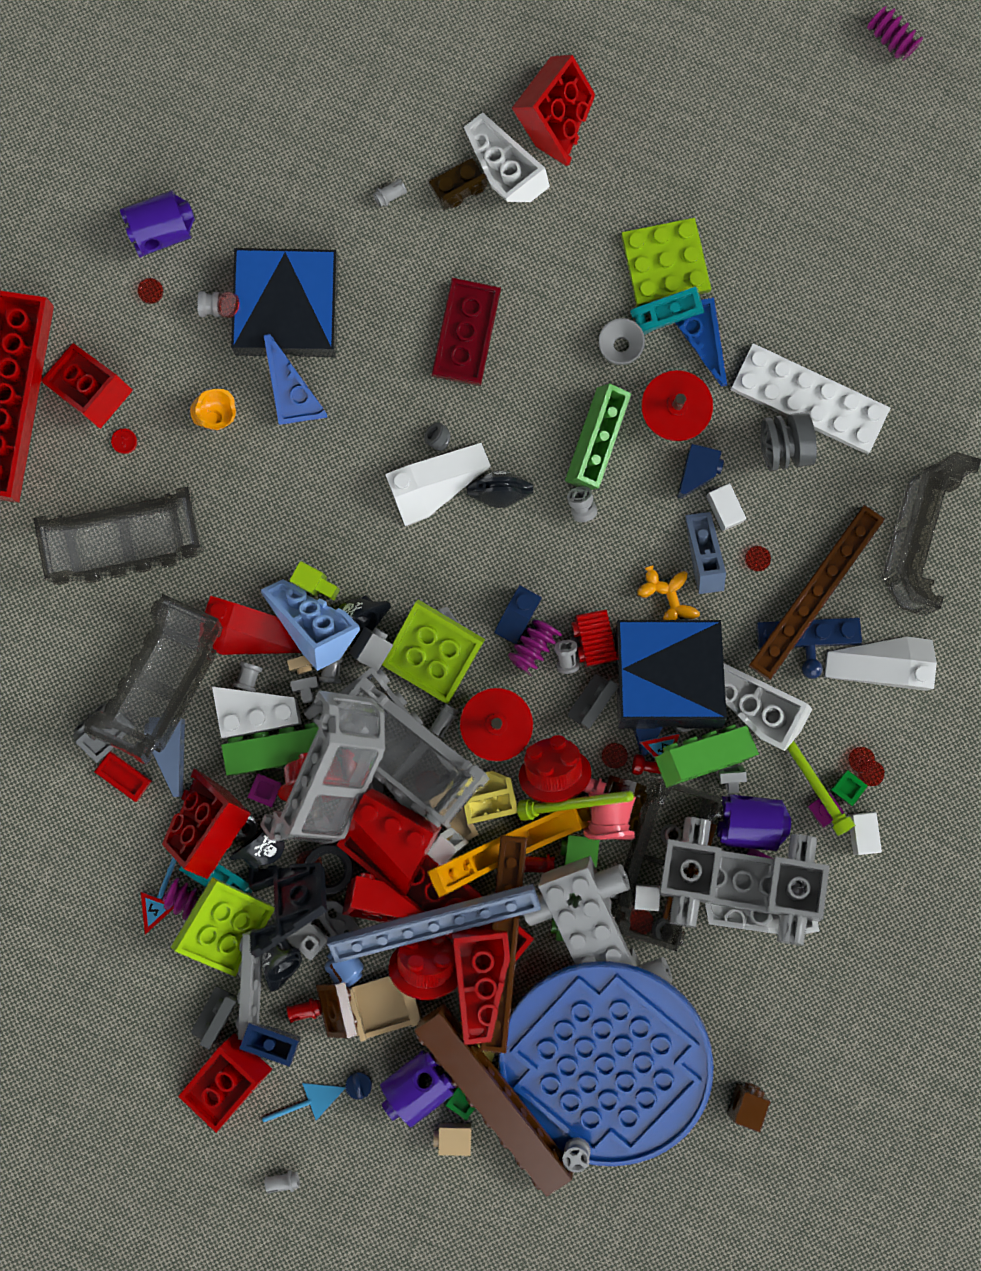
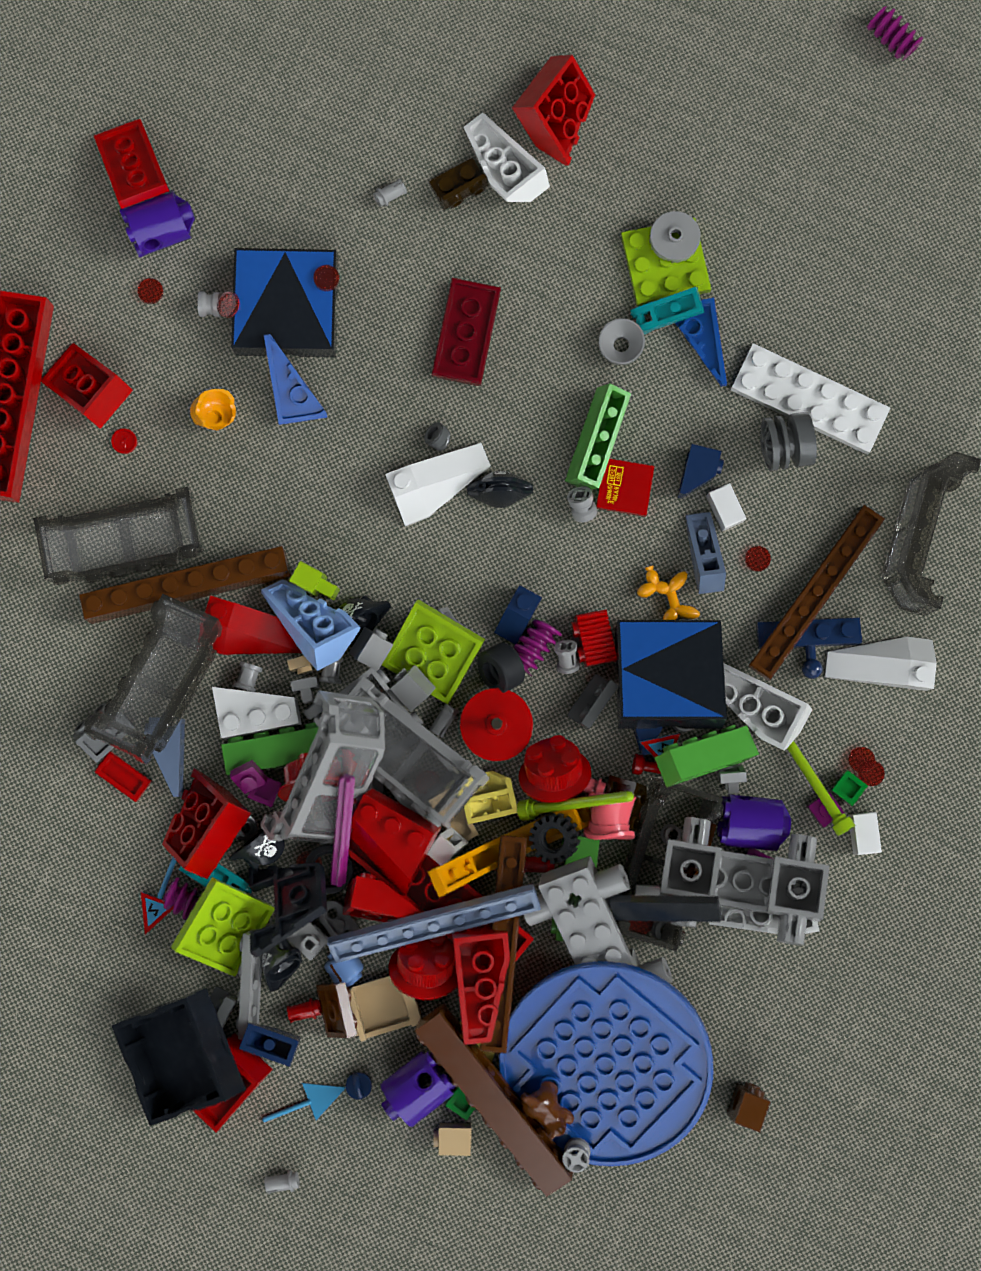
clear red piece [602,743,628,769] -> none
red piece [641,370,713,441] -> none
none -> reddish brown brick [79,546,291,624]
none -> red plate [94,118,169,209]
none -> black tile [111,987,246,1126]
none -> magenta plate [230,760,267,794]
none -> clear red piece [314,265,340,291]
none -> magenta axle [330,773,355,887]
none -> light grey brick [390,665,436,712]
none -> black tyre [477,643,525,693]
none -> reddish brown animal [520,1081,574,1140]
none -> black tyre [529,813,580,864]
none -> red tile [596,459,655,517]
none -> black tile [610,895,722,922]
none -> light grey plate [650,211,701,263]

